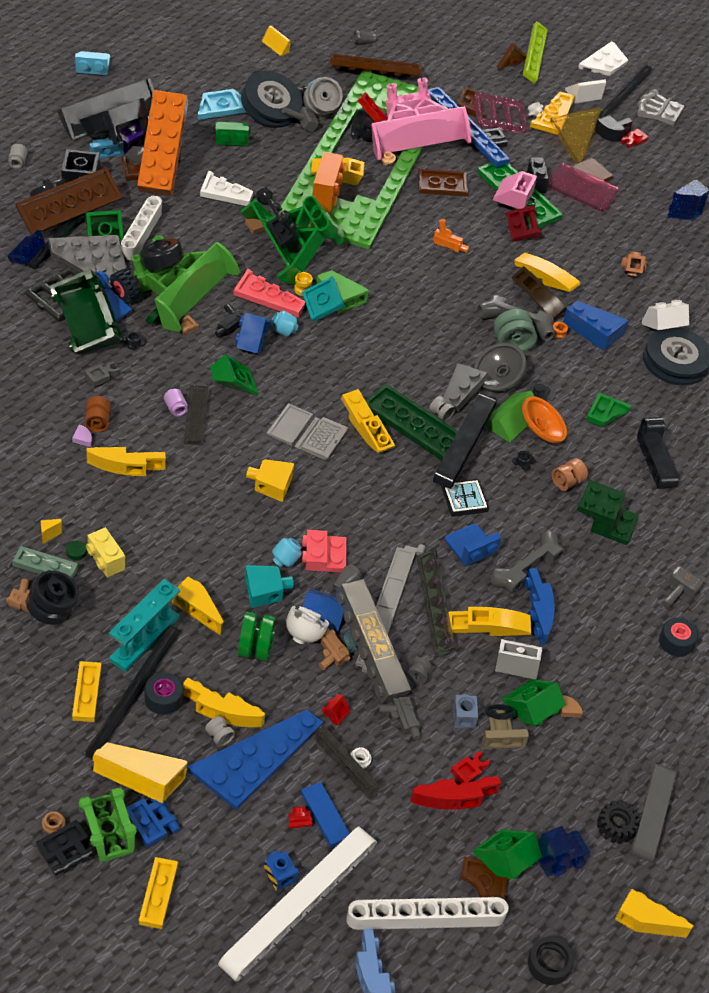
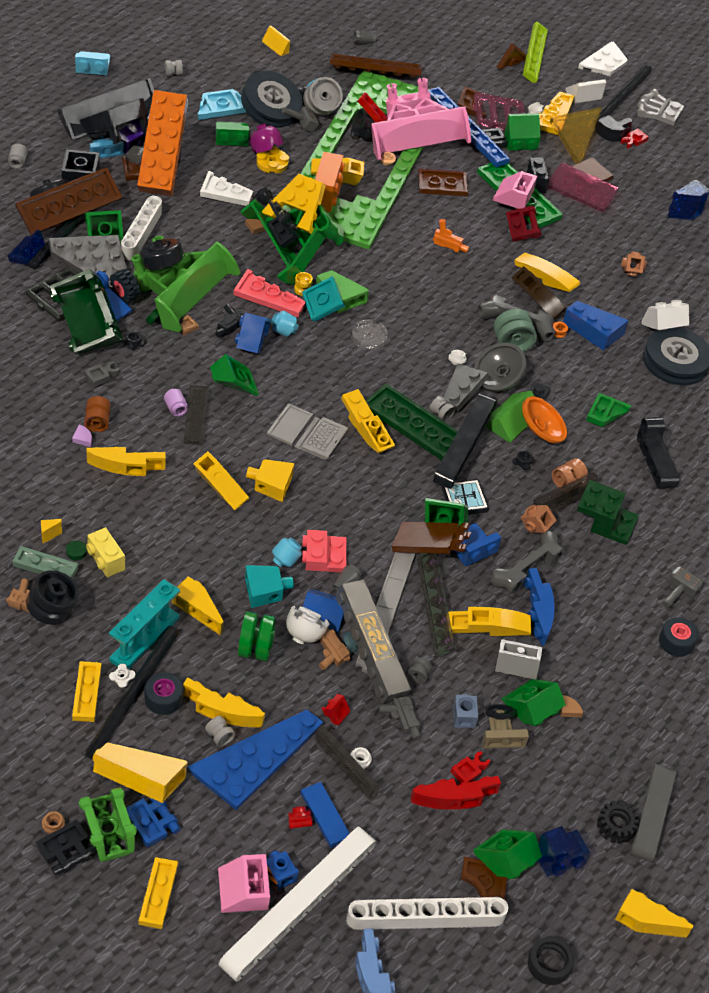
none -> white plate [109,664,135,688]
none -> light grey wheel [165,60,183,76]
none -> yellow slope [193,451,249,510]
none -> bright pink slope [218,854,270,913]
none -> magenta cylinder [250,124,284,153]
none -> yellow plate [256,146,289,173]
none -> yellow wing [262,174,326,234]
none -> clear plate [352,319,388,350]
none -> reddish brown tile [392,522,471,554]
none -> green slope [425,498,468,531]
none -> white plate [449,350,467,365]
none -> green slope [504,113,540,151]
none -> nougat brick [521,505,556,533]
none -> clear smoke tile [533,472,598,512]

